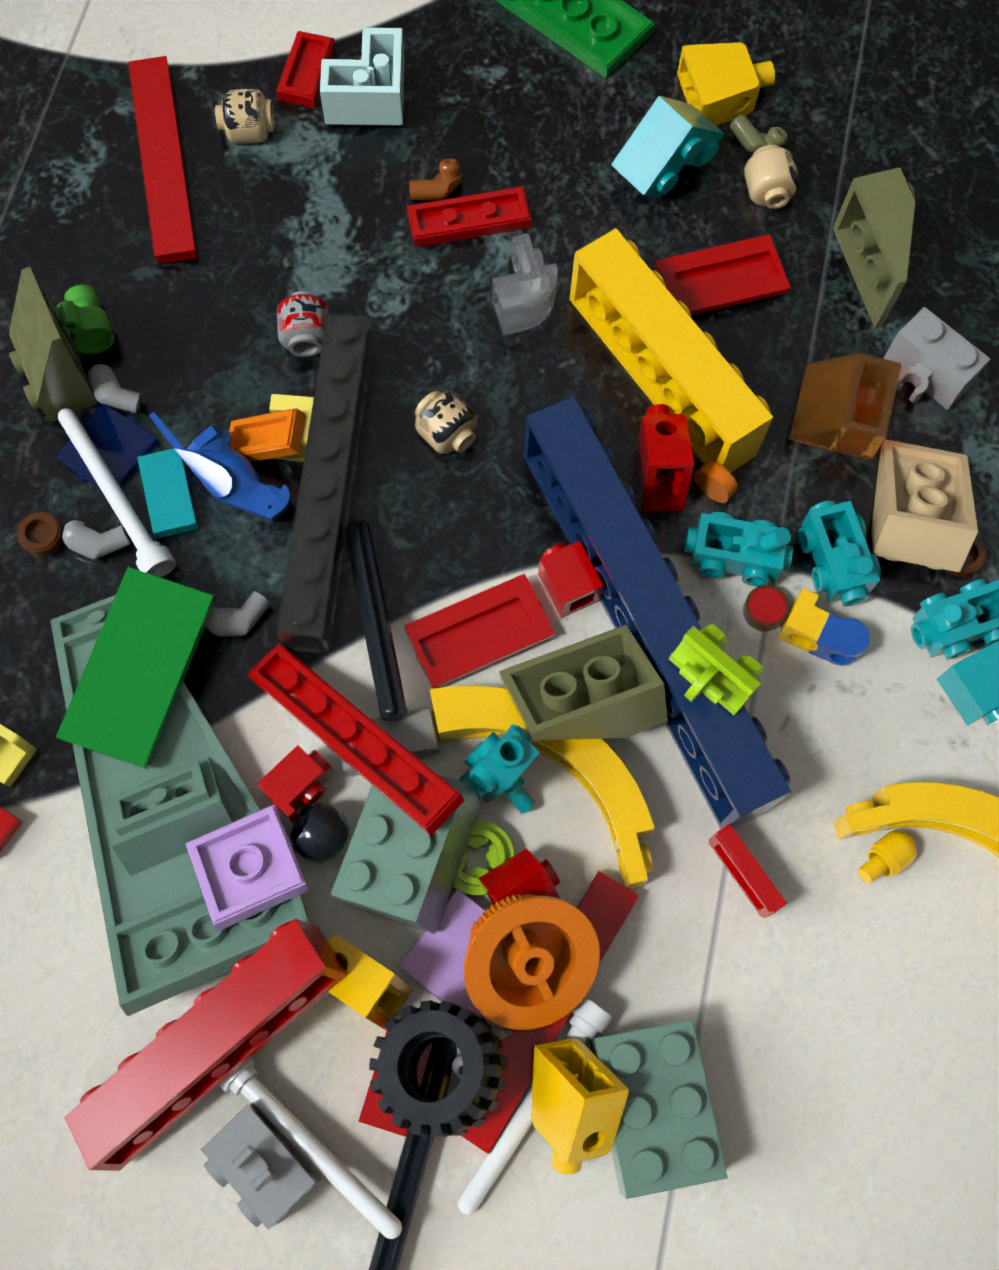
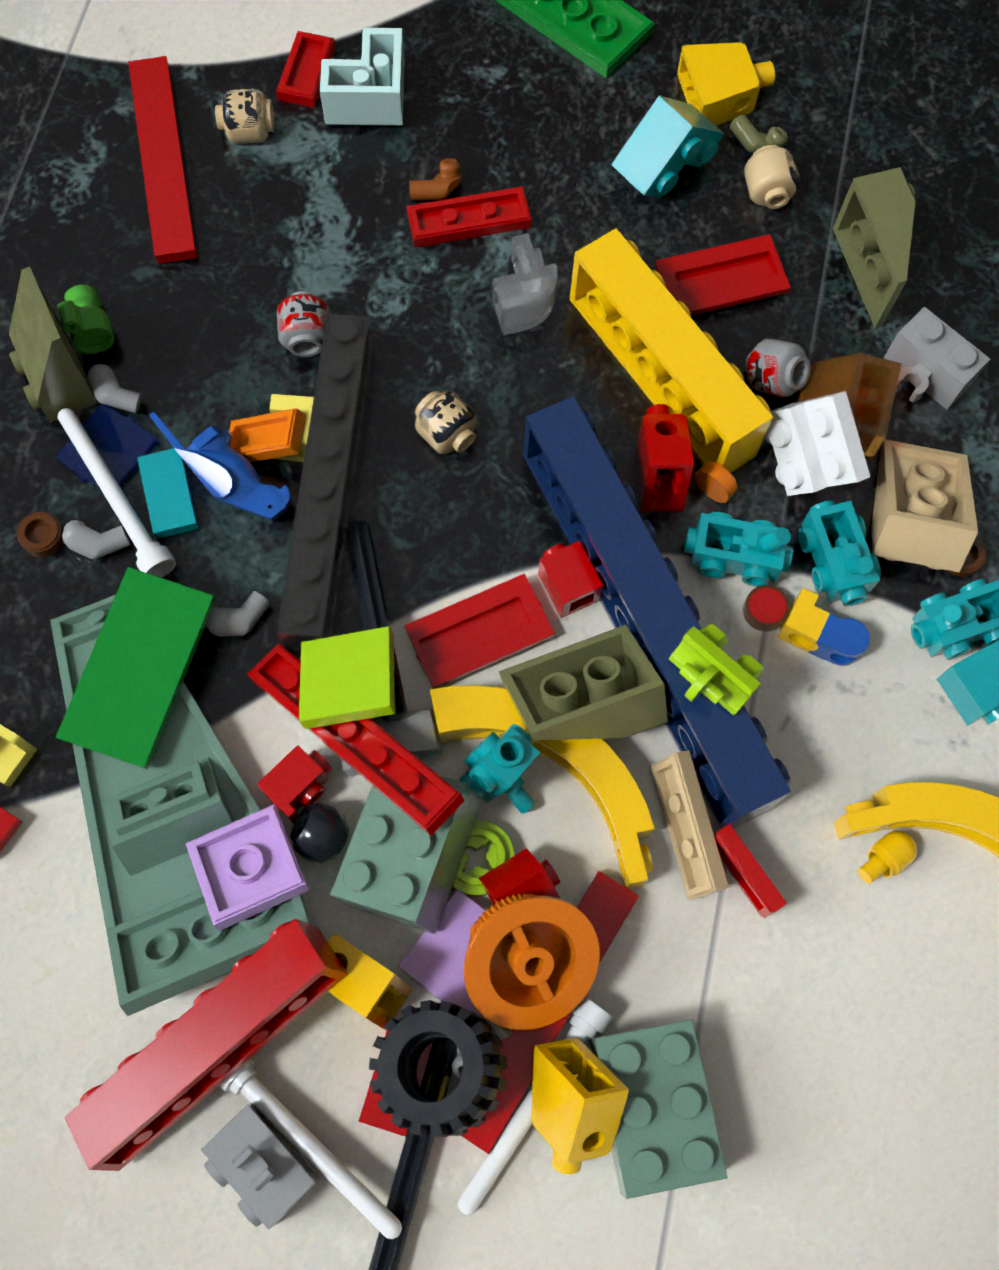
none -> lime tile [299,626,395,729]
none -> tan tile [651,751,729,900]
none -> light grey head [745,339,811,397]
none -> white plate [765,391,870,496]

